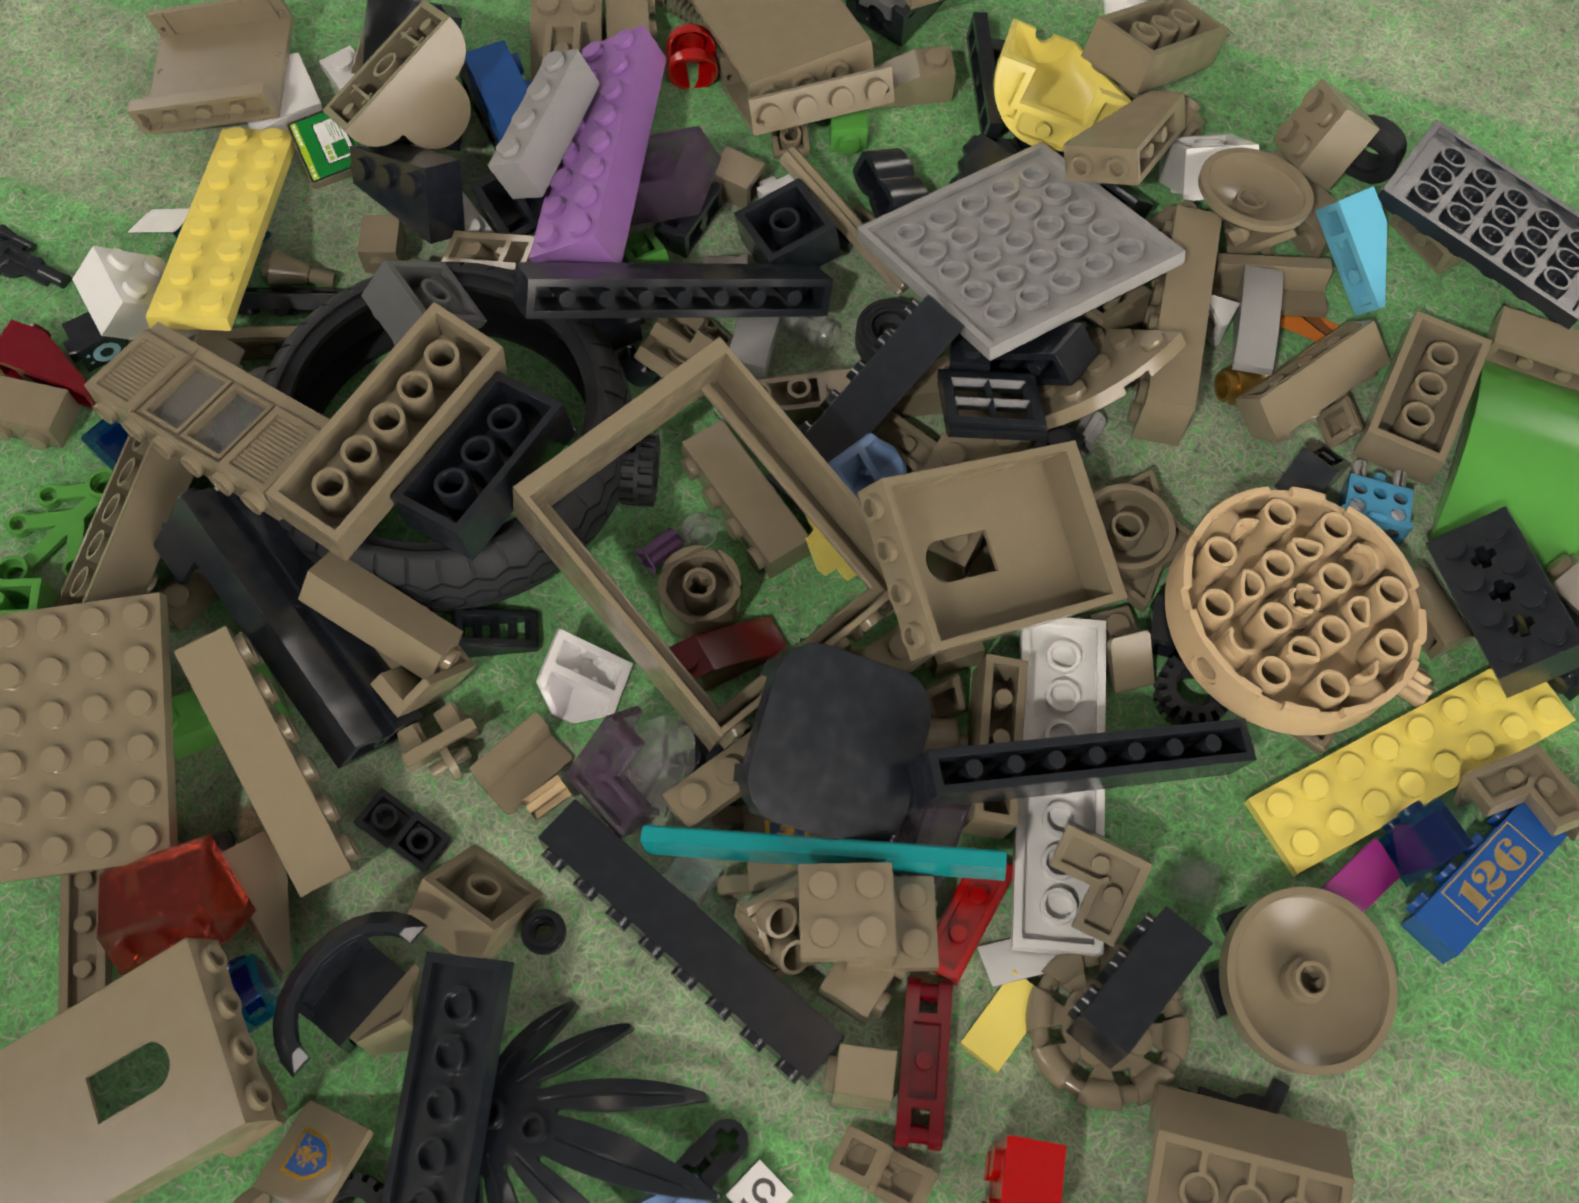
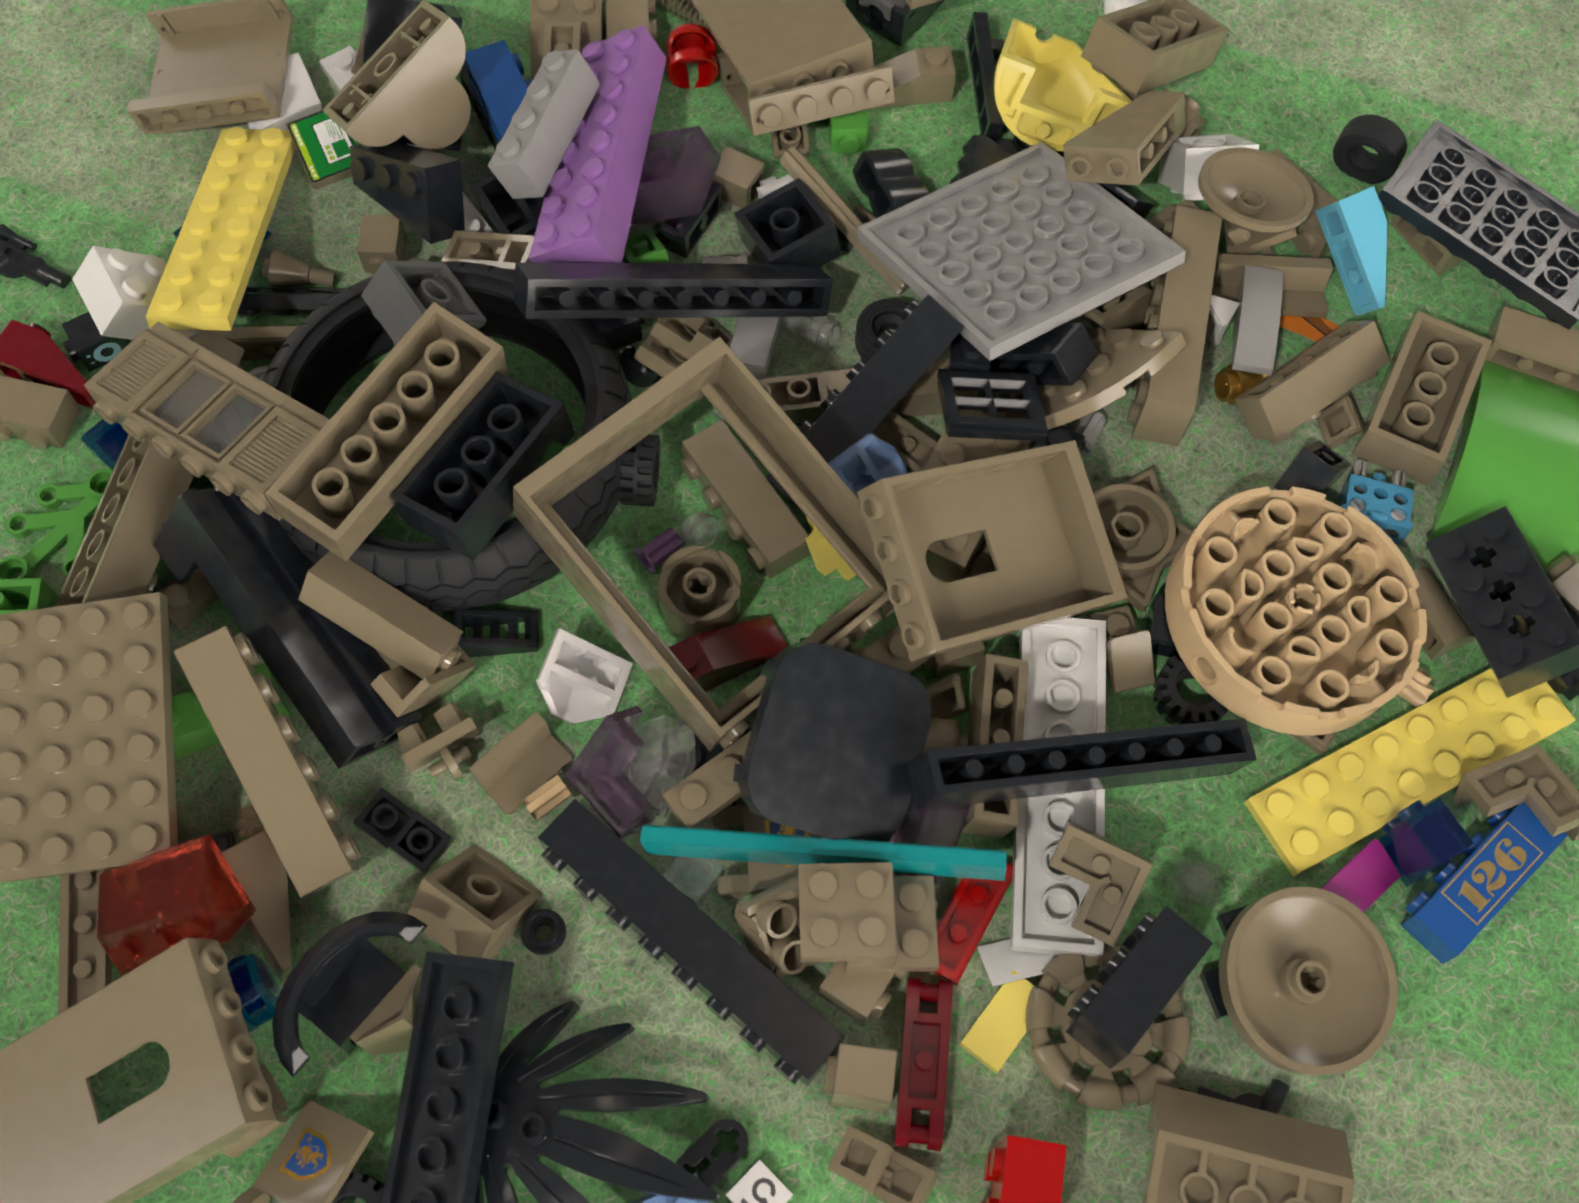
white sticker [128,208,190,232] -> none
dark tan brick [1272,78,1380,191] -> none

